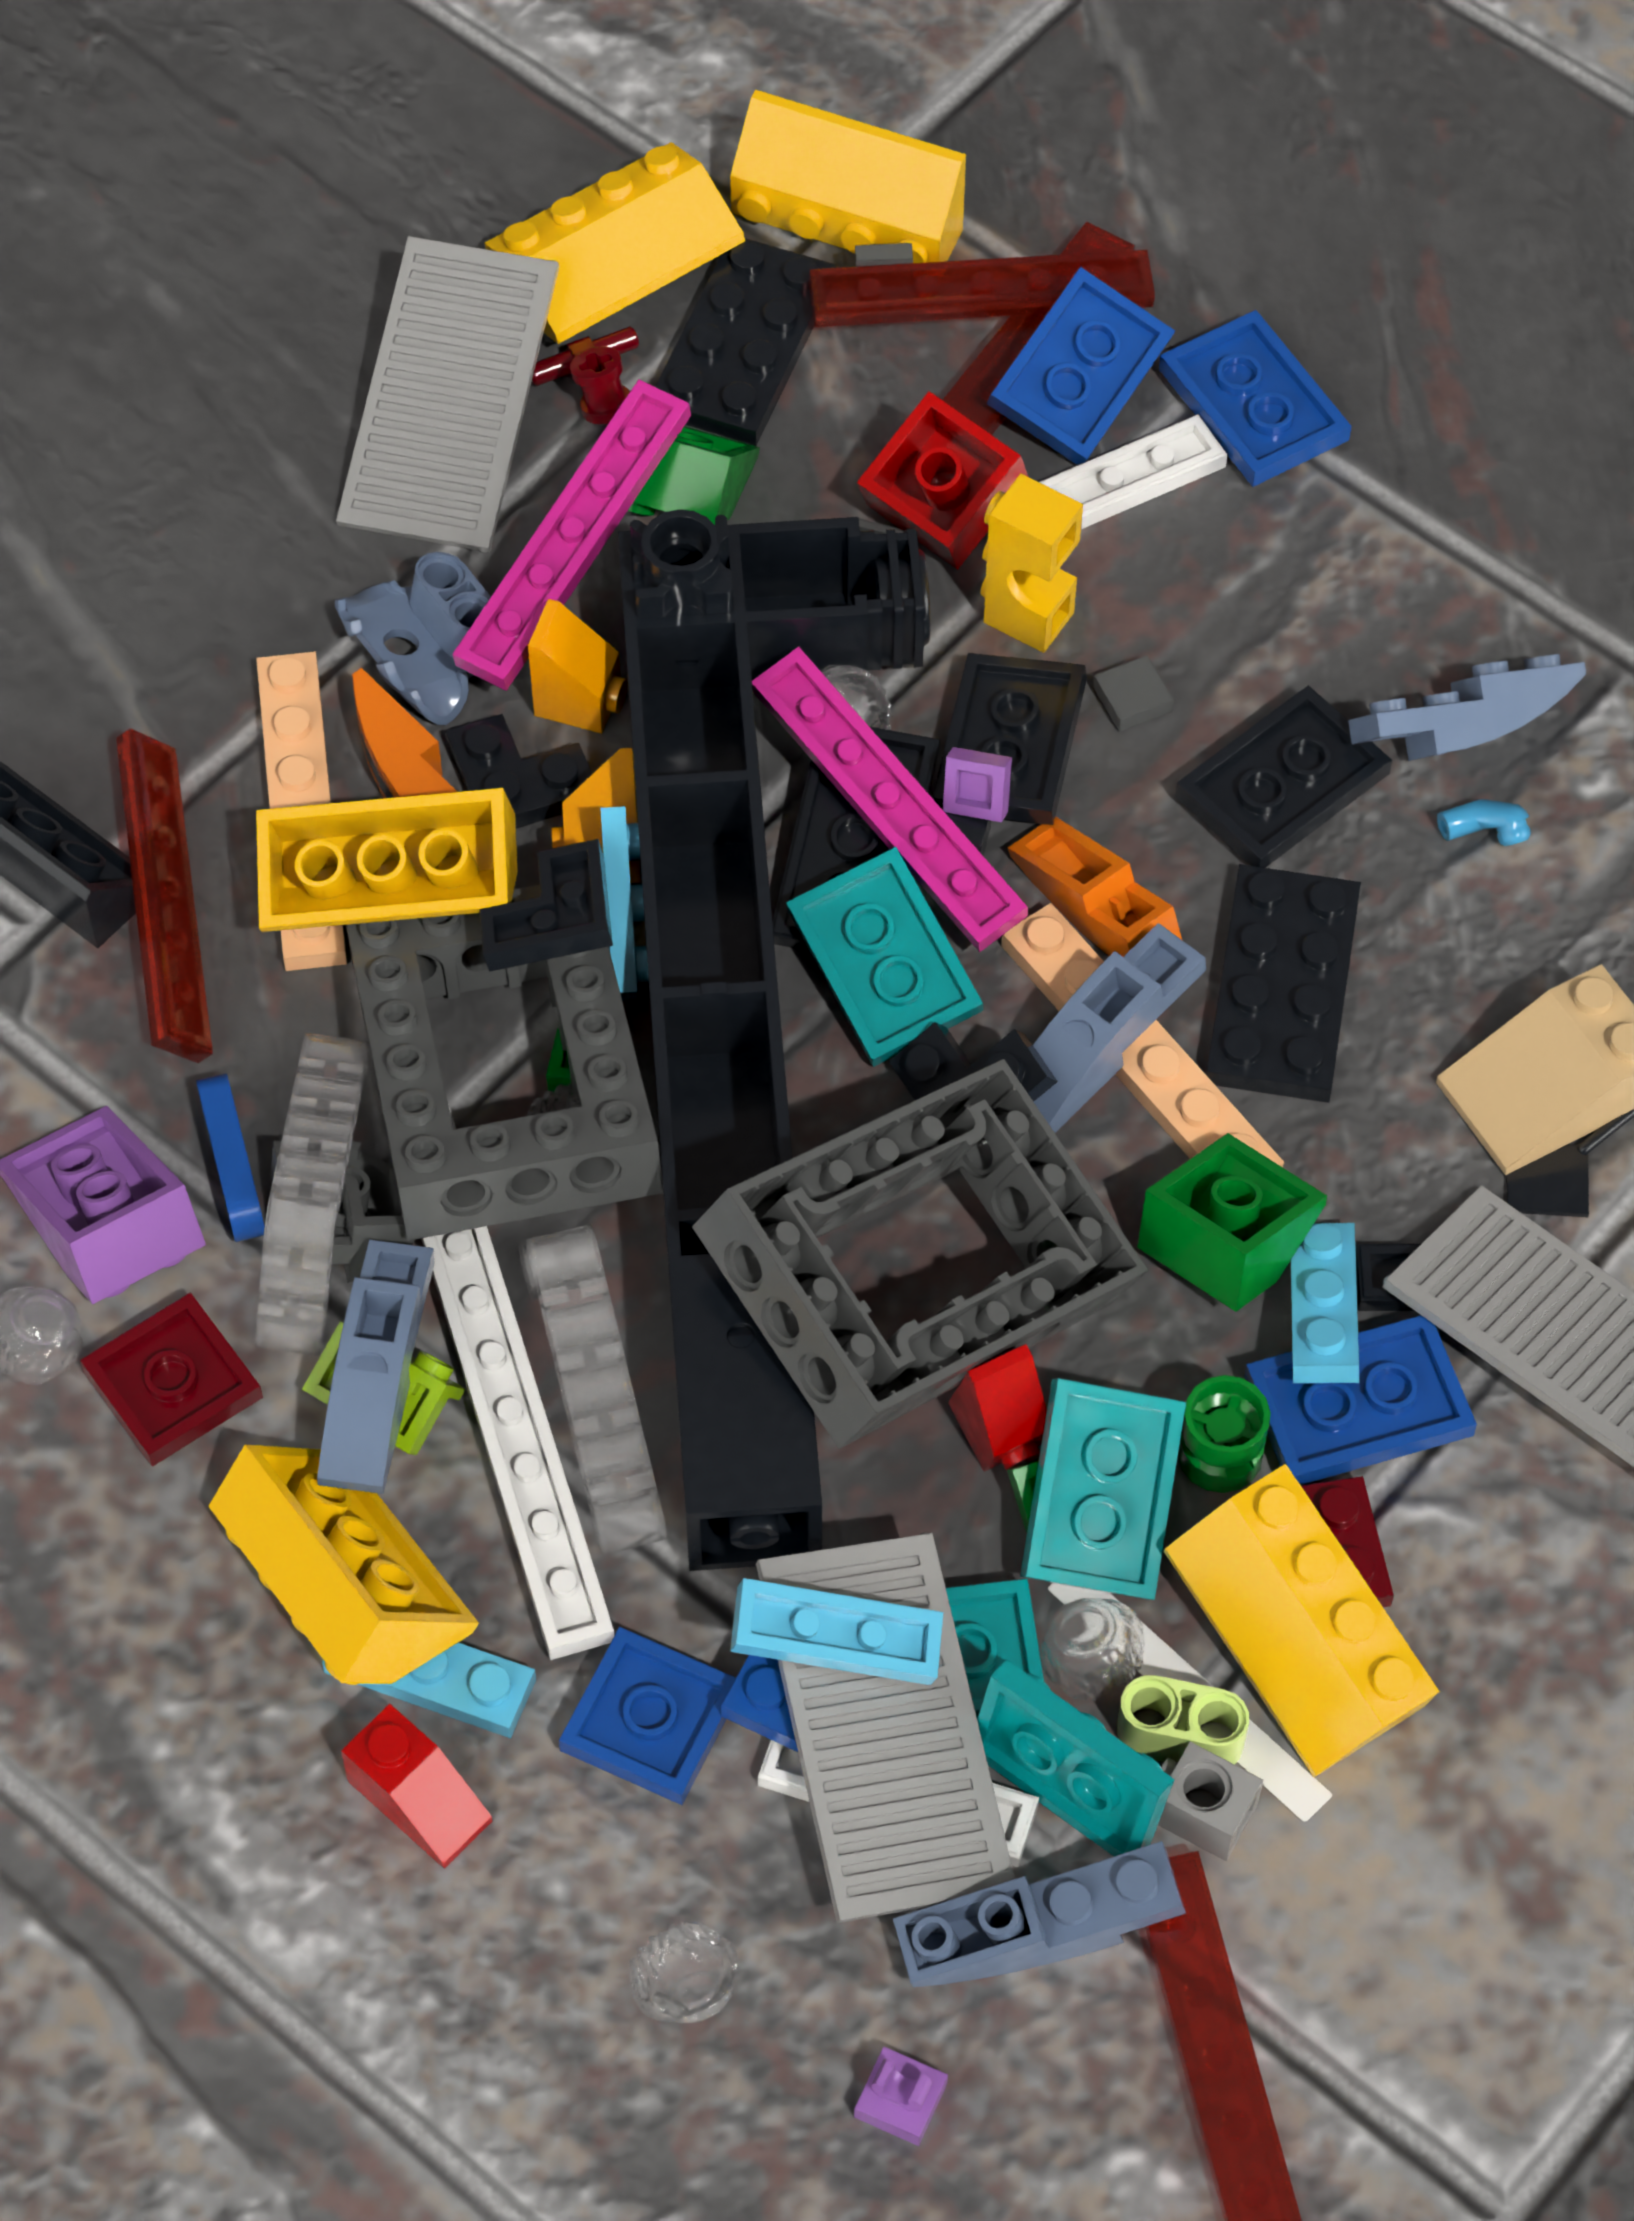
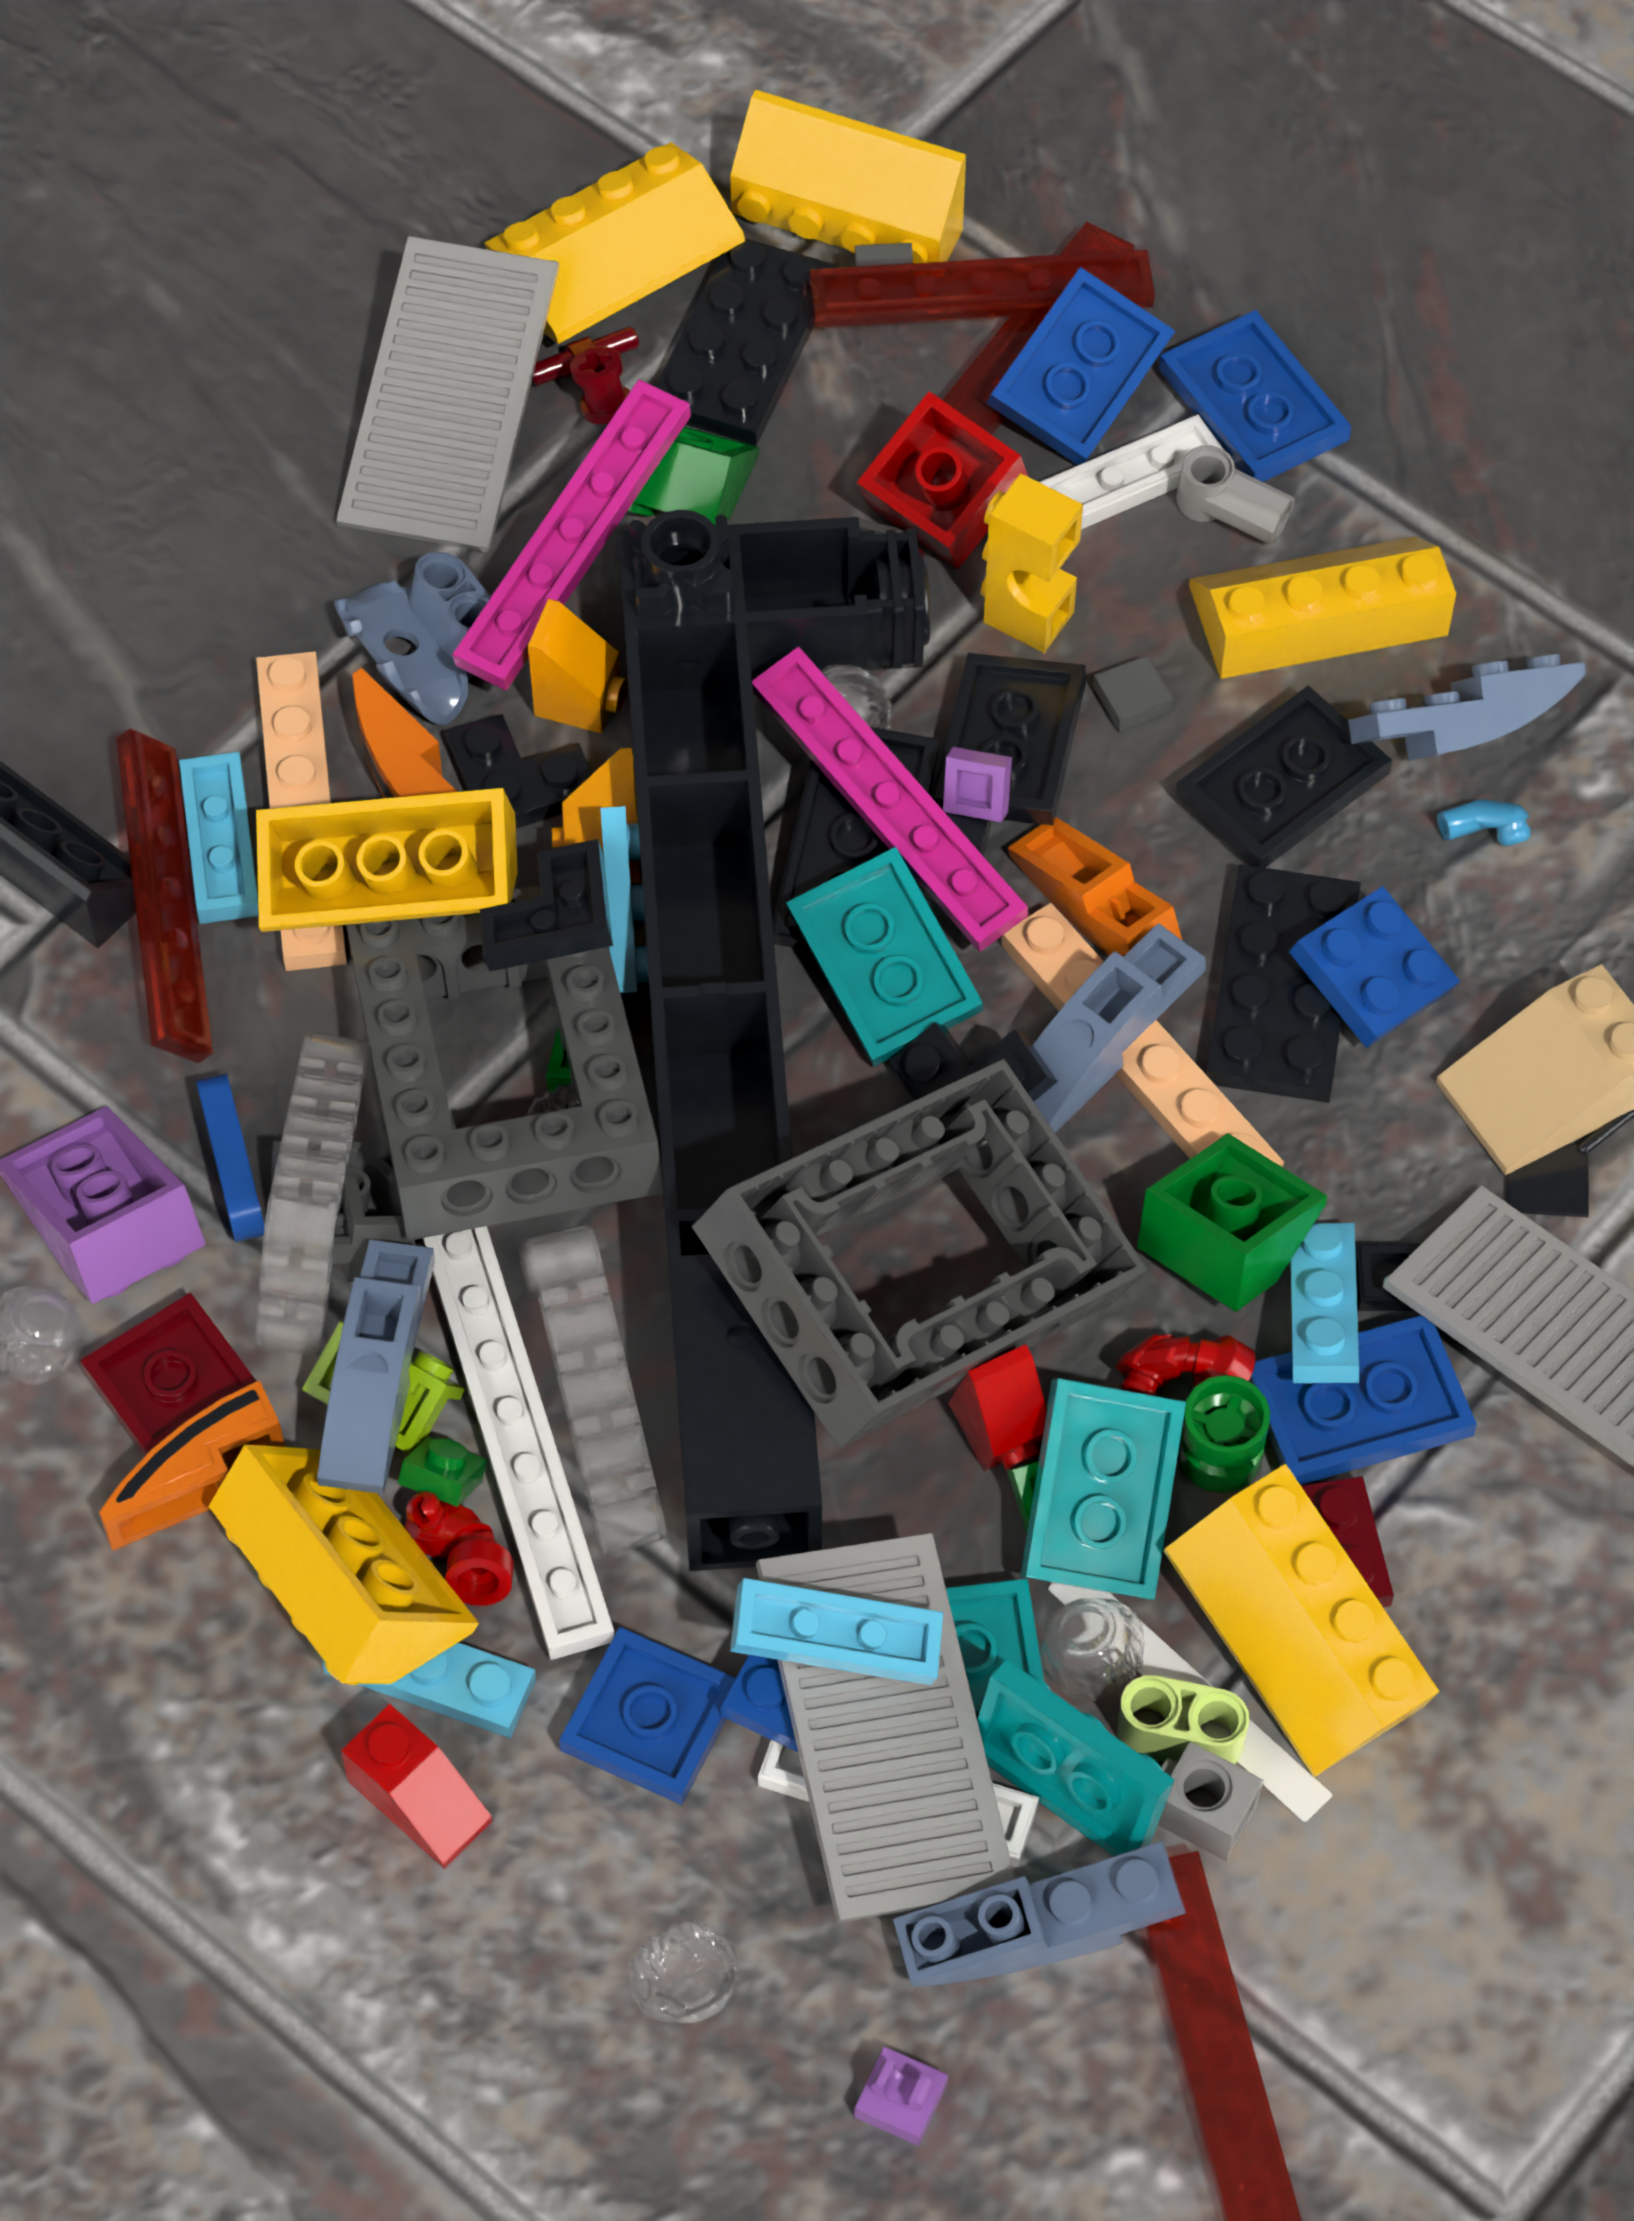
none -> orange slope [99,1380,285,1551]
none -> medium azure plate [179,752,259,924]
none -> green plate [397,1436,488,1507]
none -> red arm [404,1491,514,1606]
none -> red arm [1116,1334,1256,1396]
none -> light grey piece [1176,445,1296,545]
none -> yellow slope [1189,536,1456,679]
none -> blue plate [1289,886,1461,1048]

